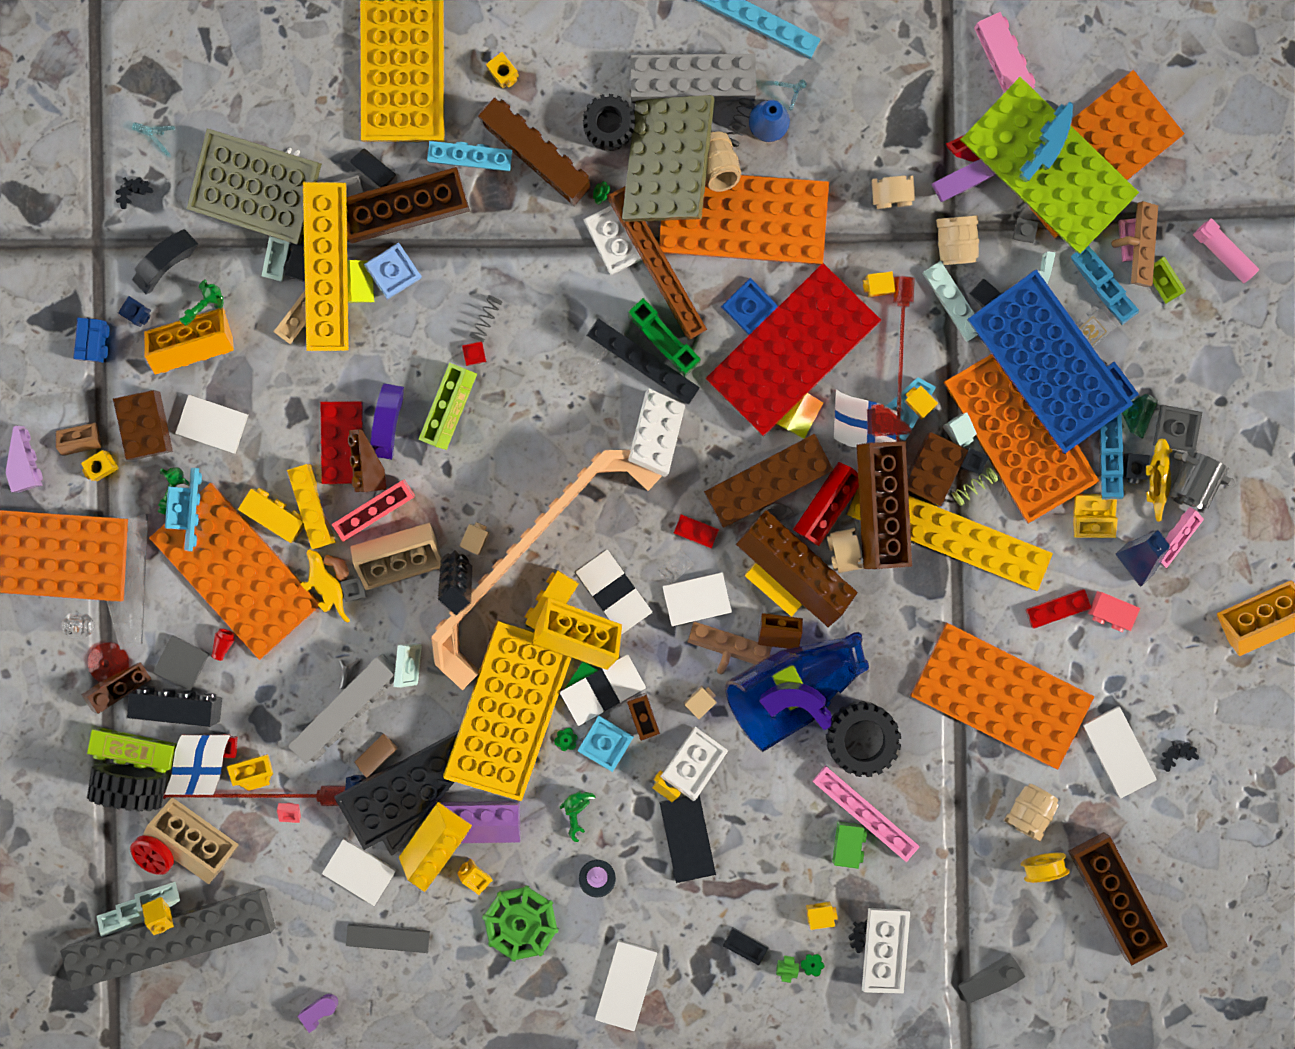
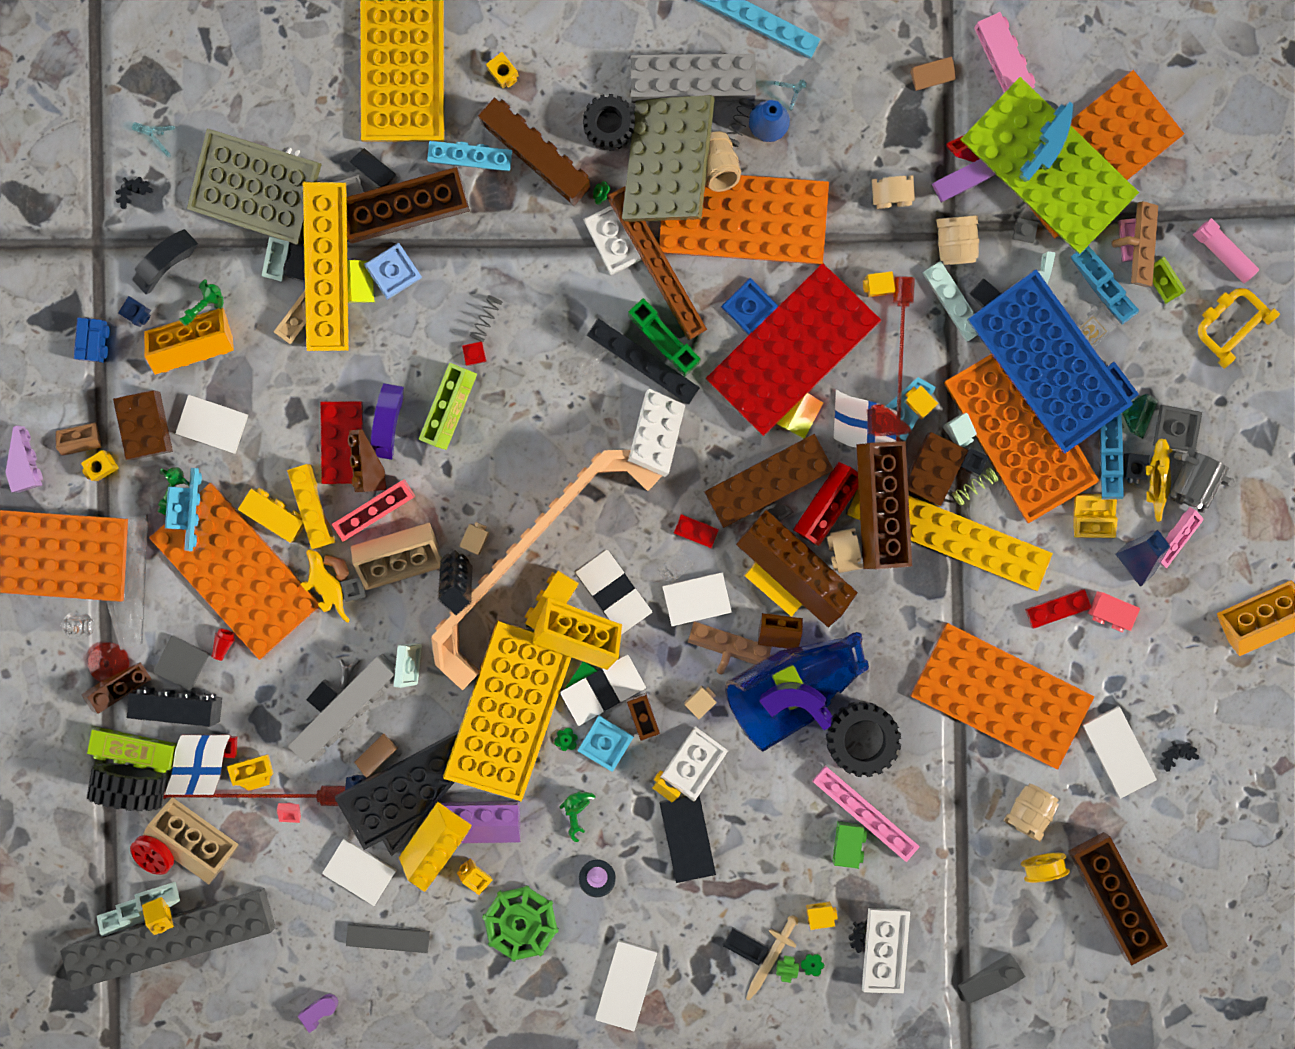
none -> black panel [306,679,337,713]
none -> tan sword [746,915,798,1000]
none -> medium nougat slope [910,57,956,91]
none -> yellow bar [1198,288,1280,369]

